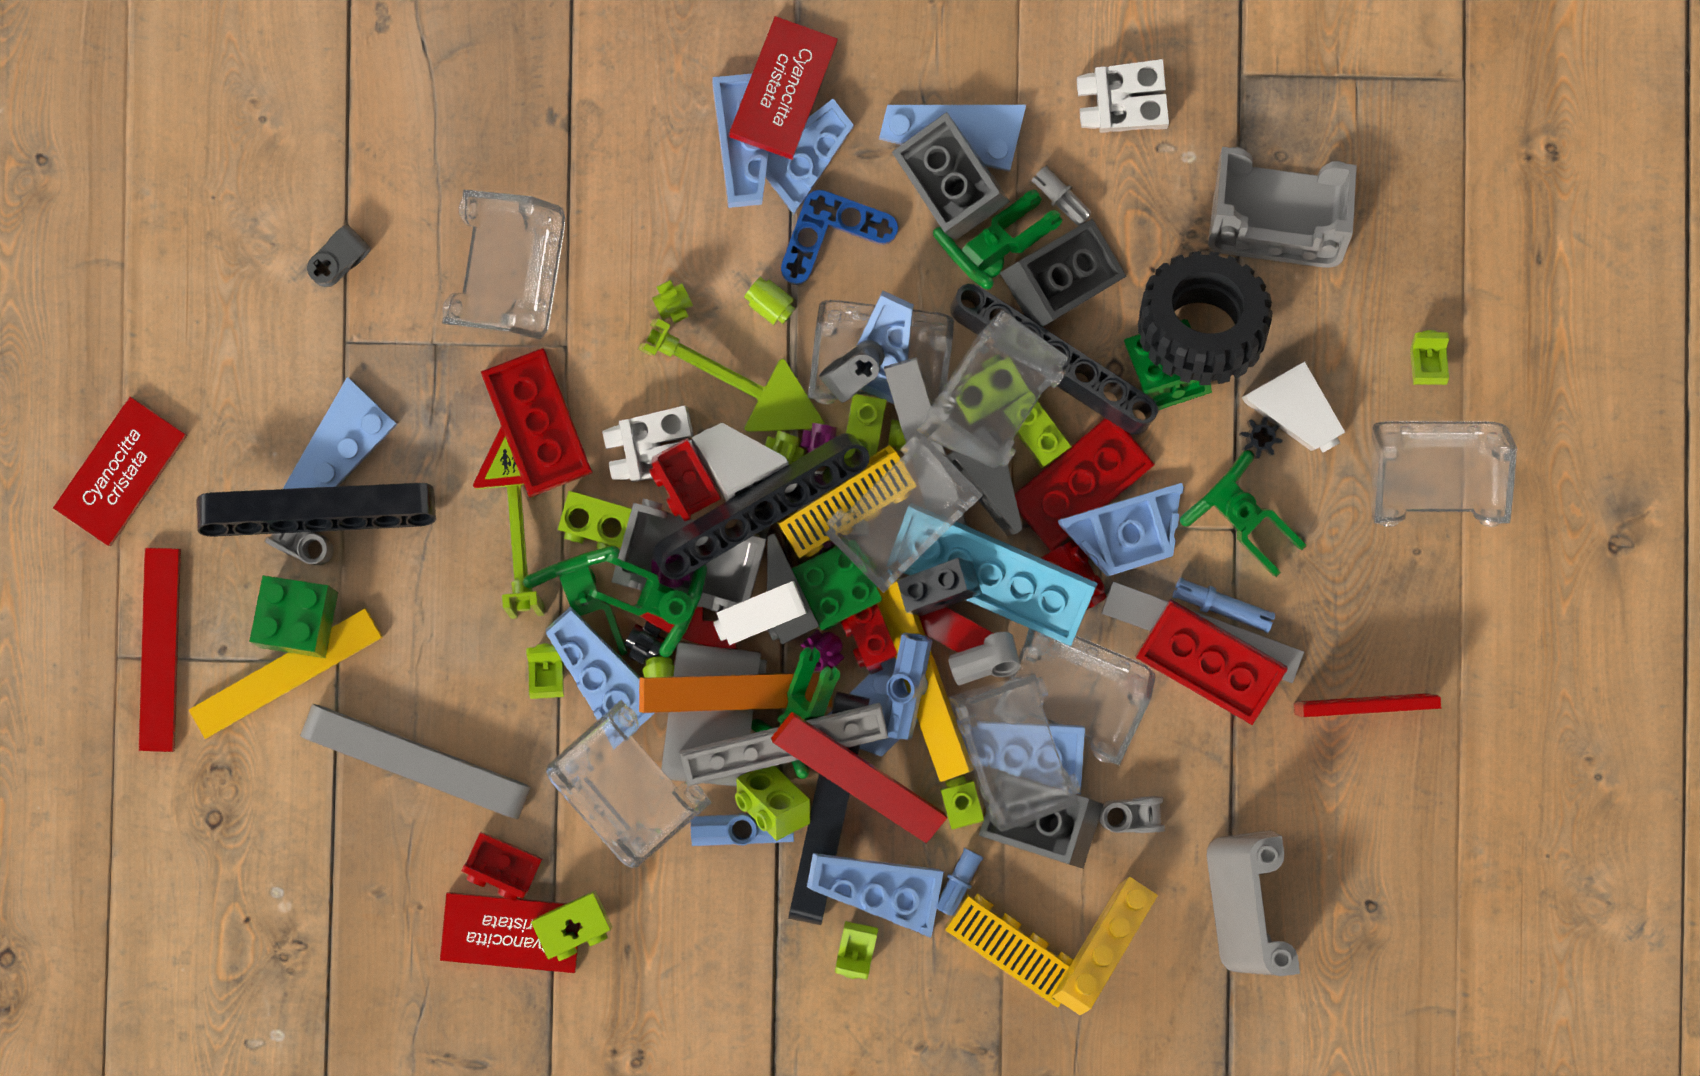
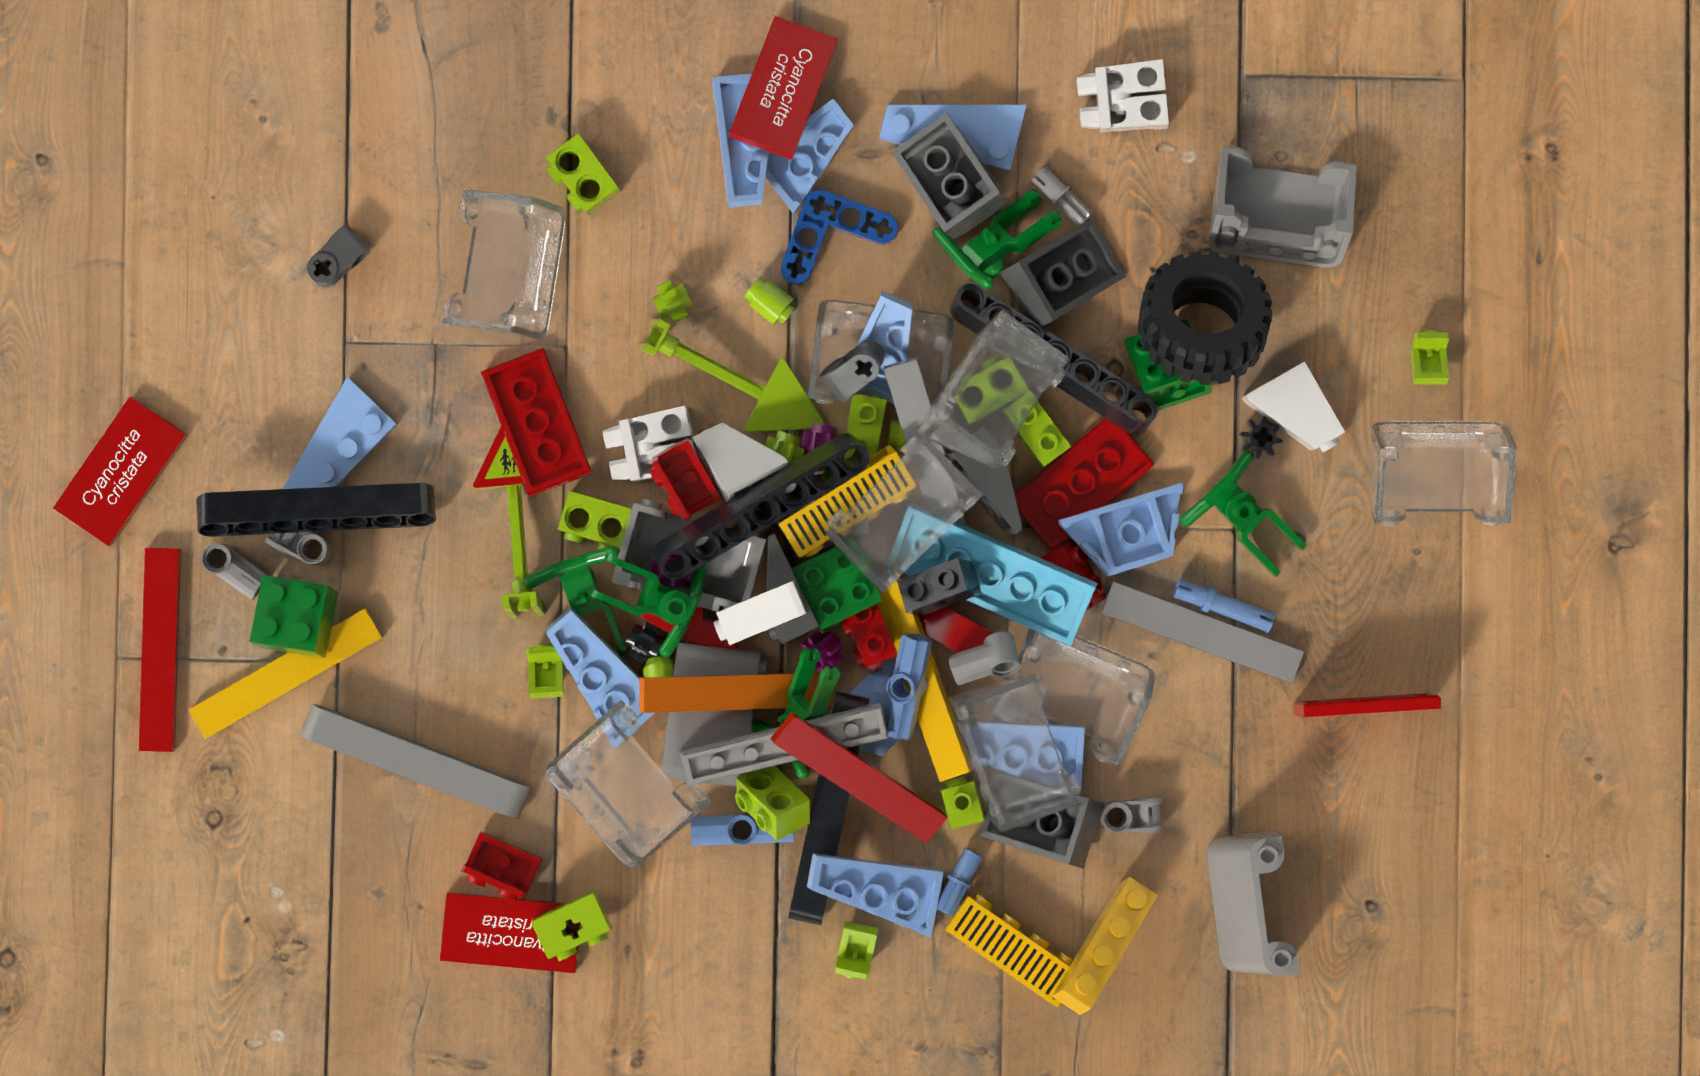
red tile [1135,599,1288,725] -> none
none -> light grey piece [201,543,269,600]
none -> lime brick [545,134,621,216]

